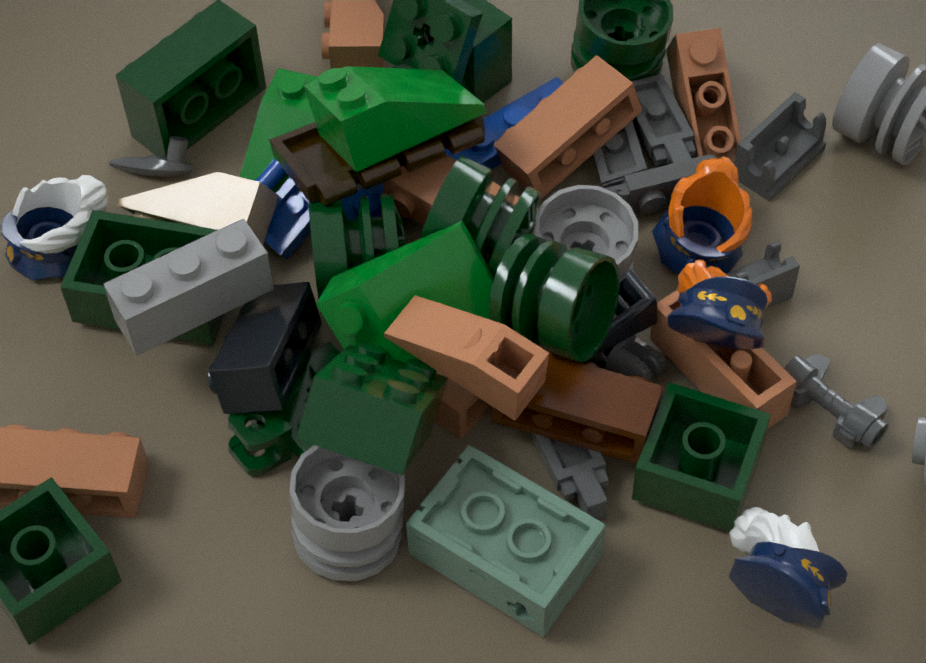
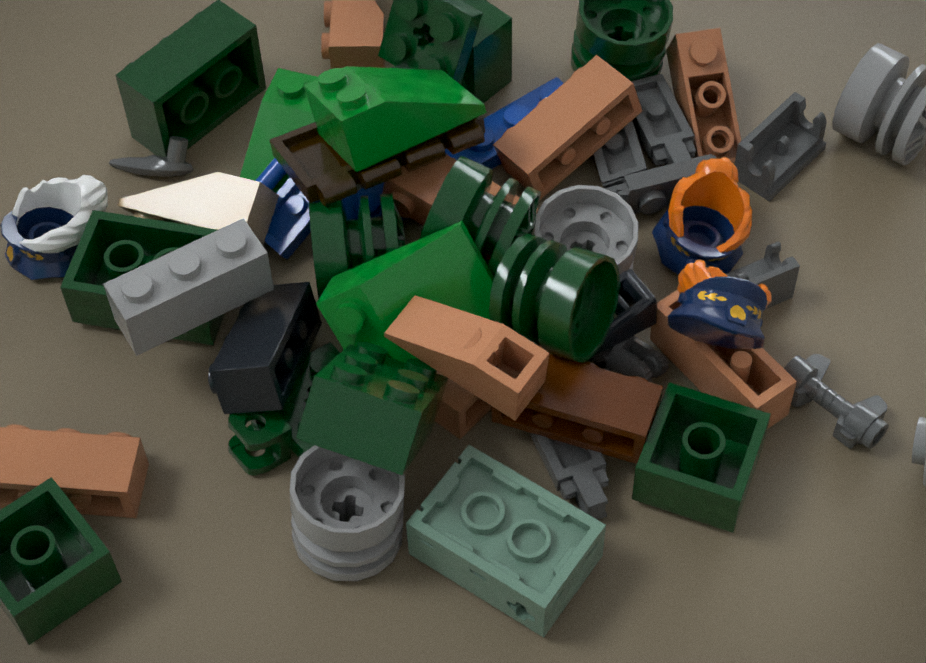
dark blue piece [729,507,847,628] -> none

